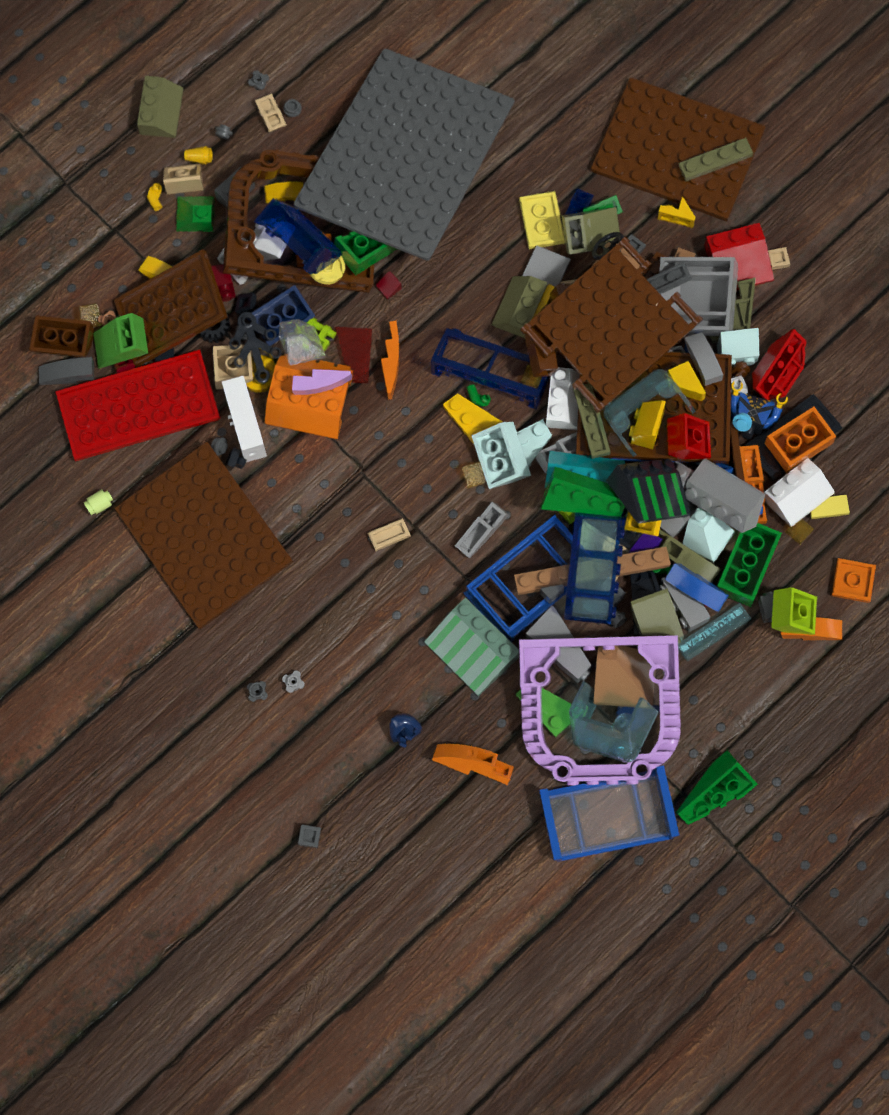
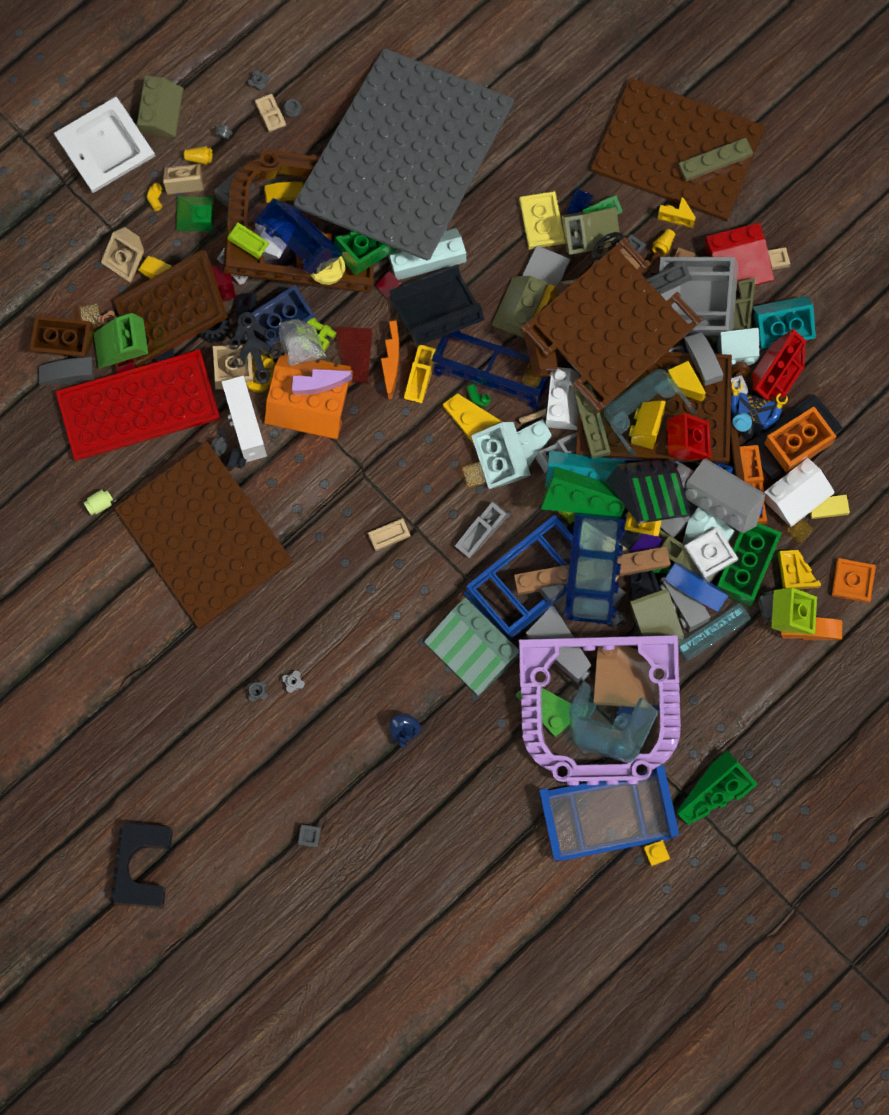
orange slope [432,744,514,785] -> none
none -> white piece [54,97,155,193]
none -> tan slope [101,227,144,282]
none -> black arch [111,823,173,909]
none -> lime tile [227,223,269,259]
none -> light aqua slope [388,228,466,280]
none -> black panel [389,264,484,347]
none -> yellow slope [404,345,438,403]
none -> tan piece [519,409,547,424]
none -> yellow plate [644,840,670,867]
none -> yellow cone [652,229,675,256]
none -> white tile [684,527,738,579]
none -> teal slope [753,296,816,349]
none -> yellow wing [778,550,821,589]

